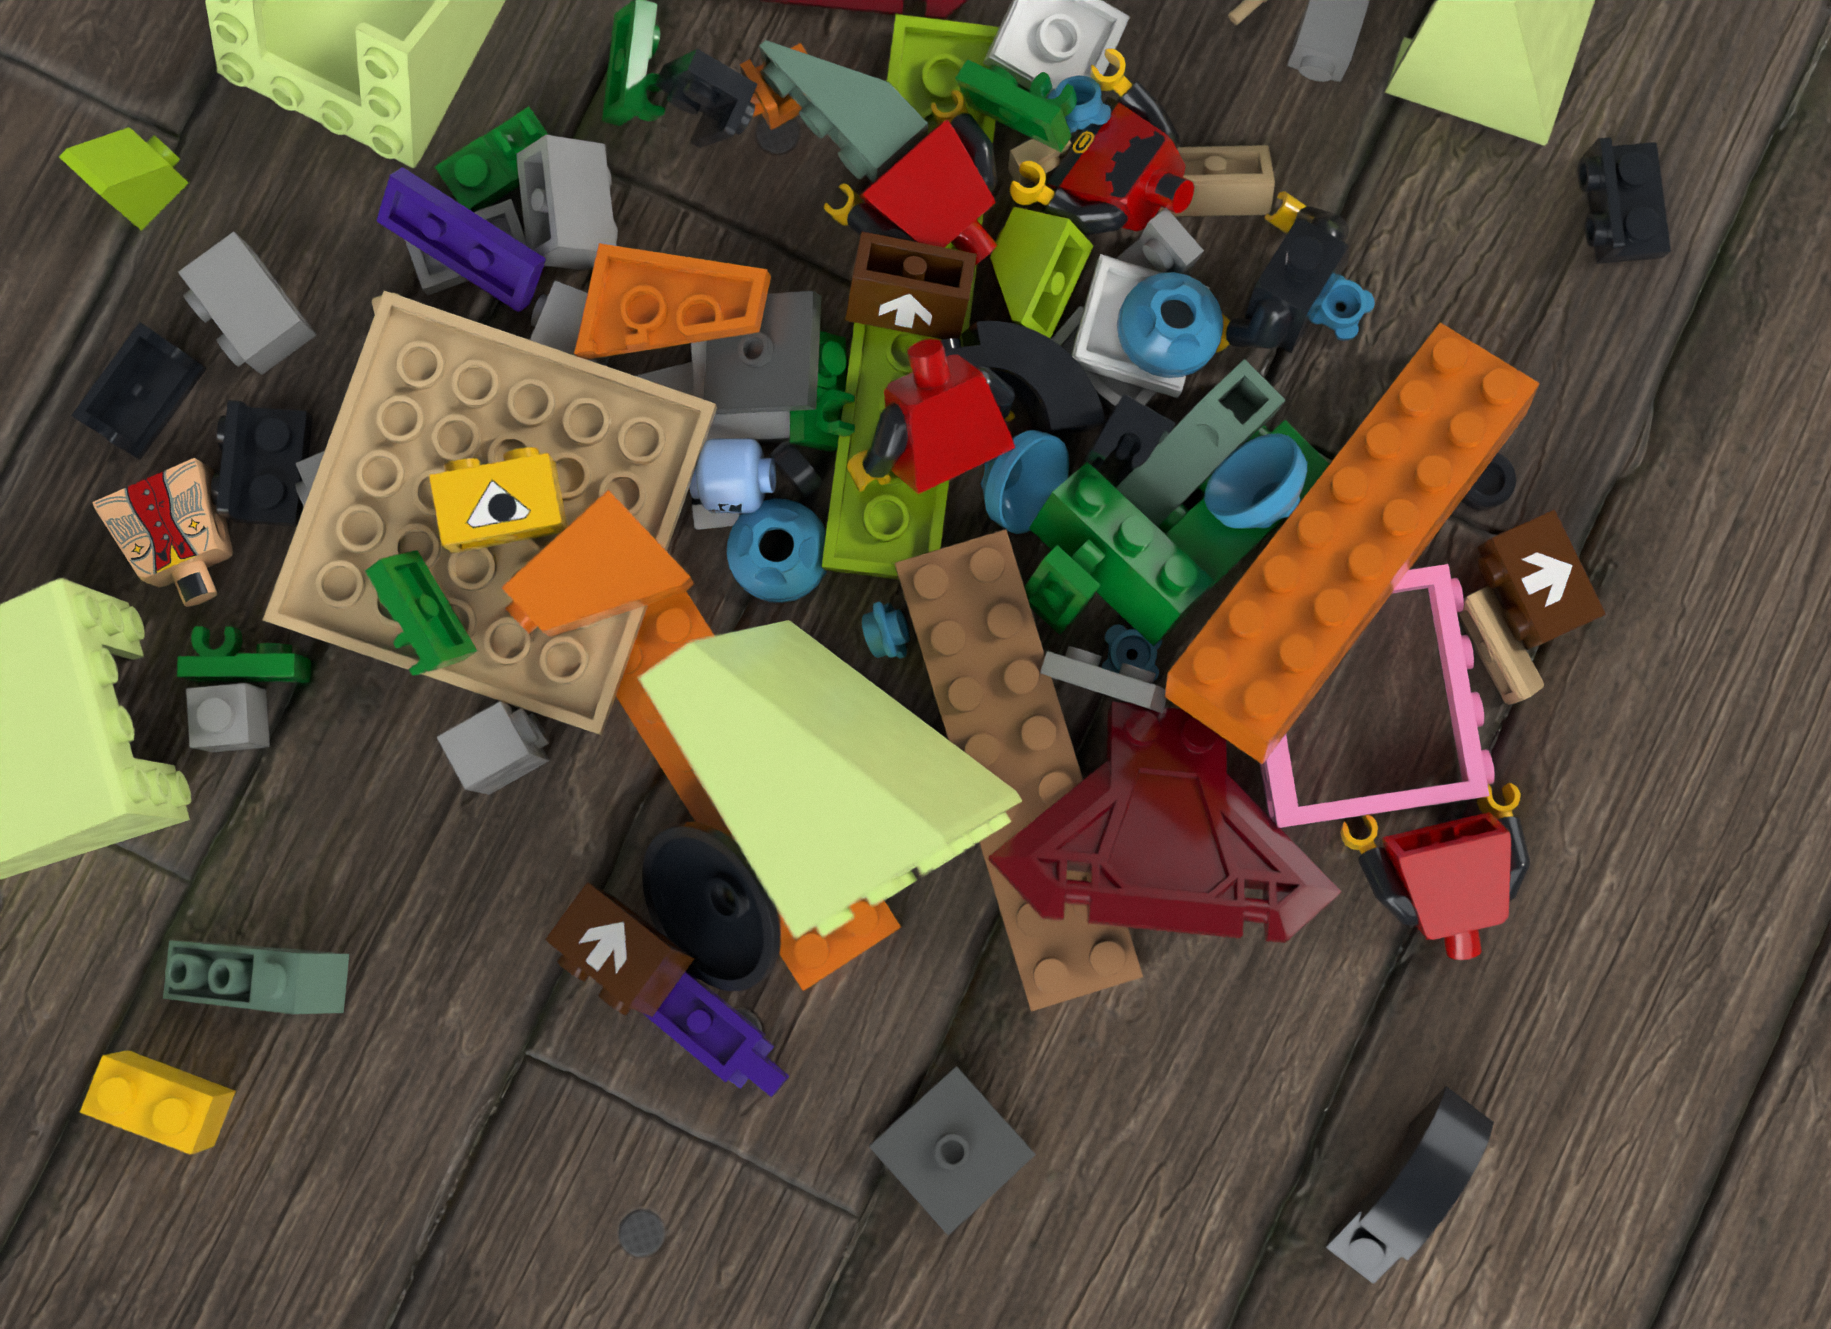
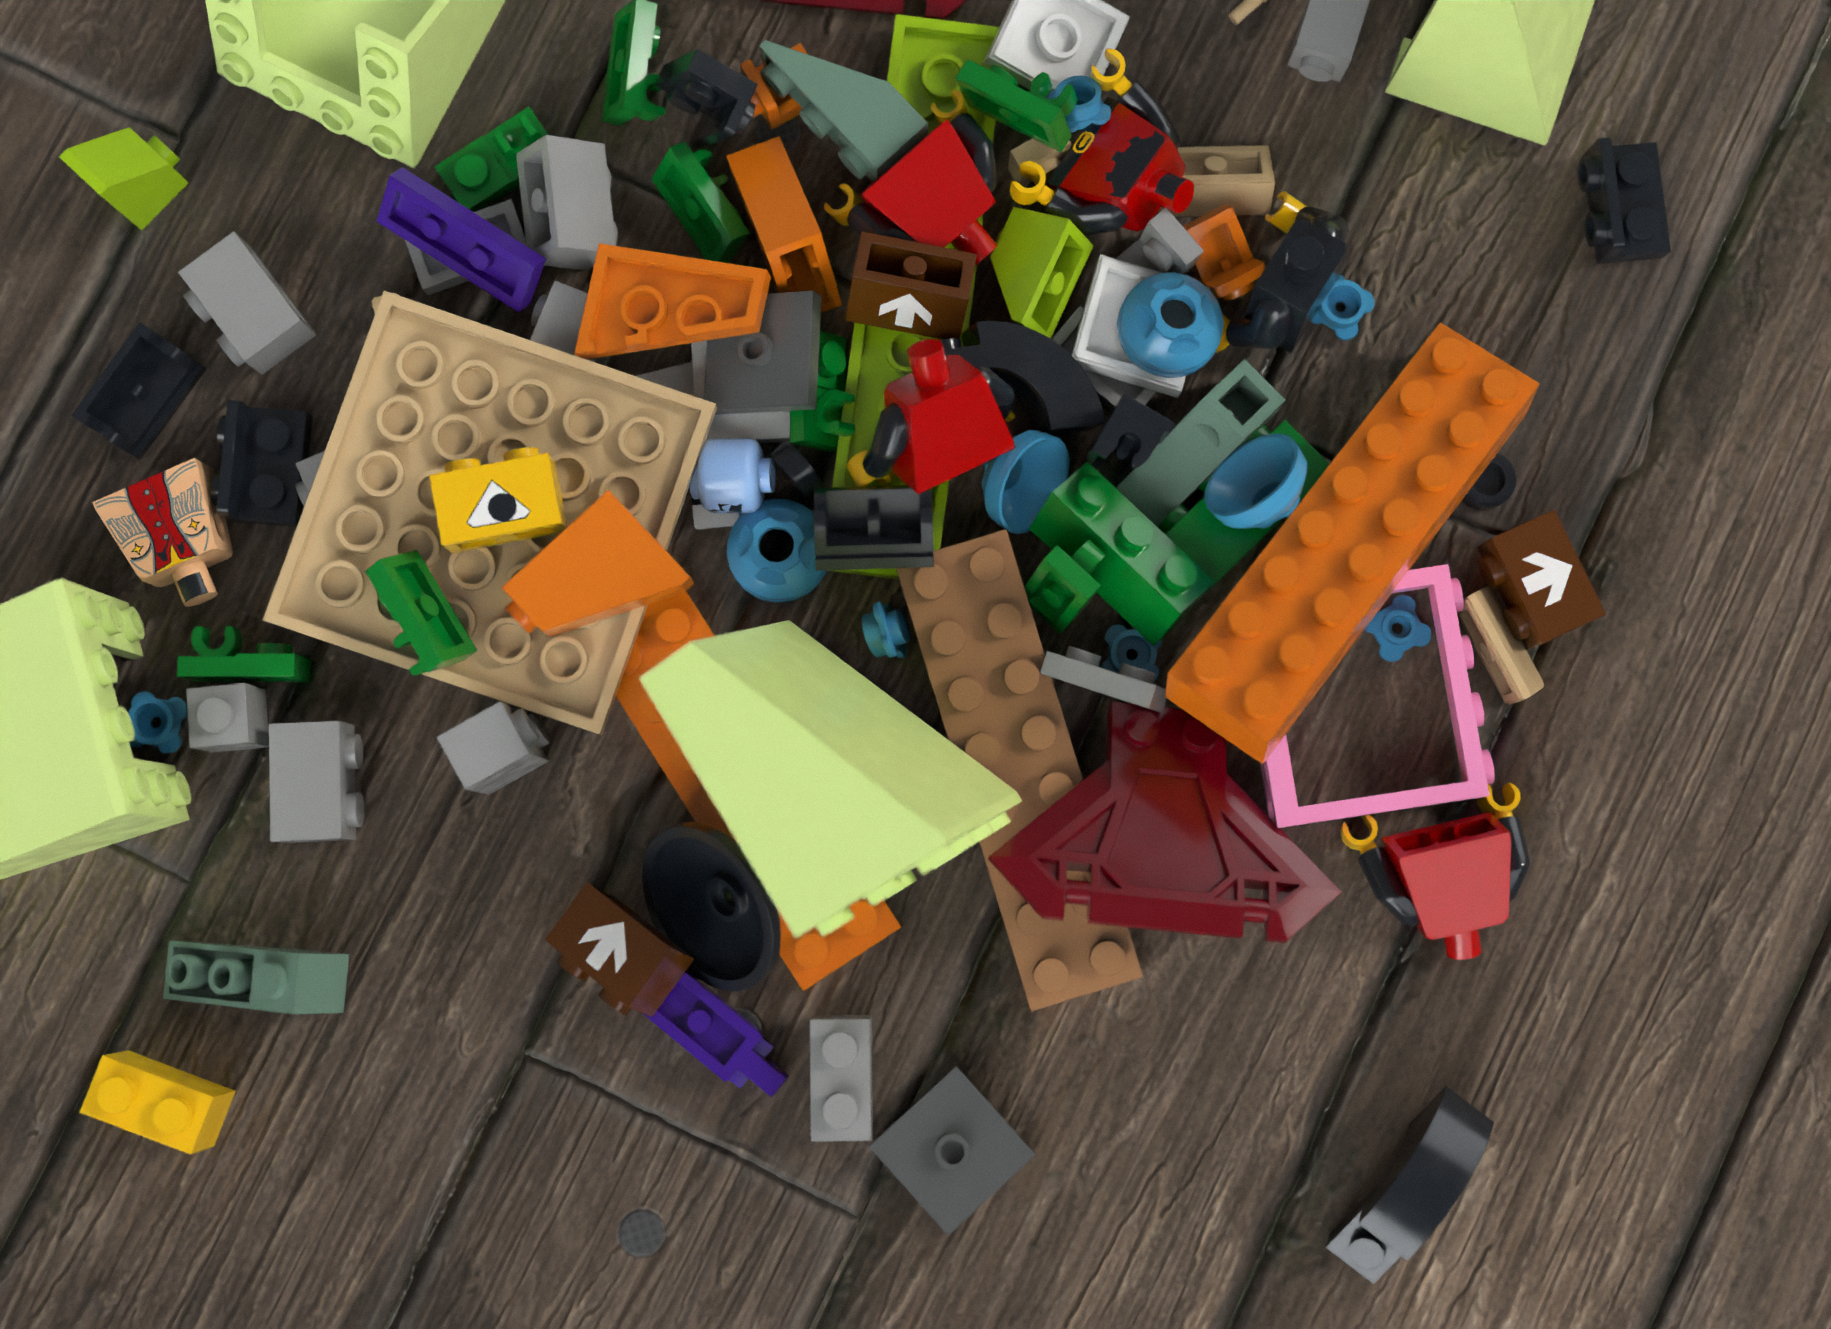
none -> dark azure plate [128,691,188,754]
none -> light grey brick [269,721,364,843]
none -> green plate [651,141,750,263]
none -> orange slope [726,136,842,313]
none -> light grey brick [810,1015,873,1142]
none -> black hinge [813,485,934,571]
none -> orange bracket [1183,204,1266,300]
none -> dark azure plate [1365,595,1432,662]

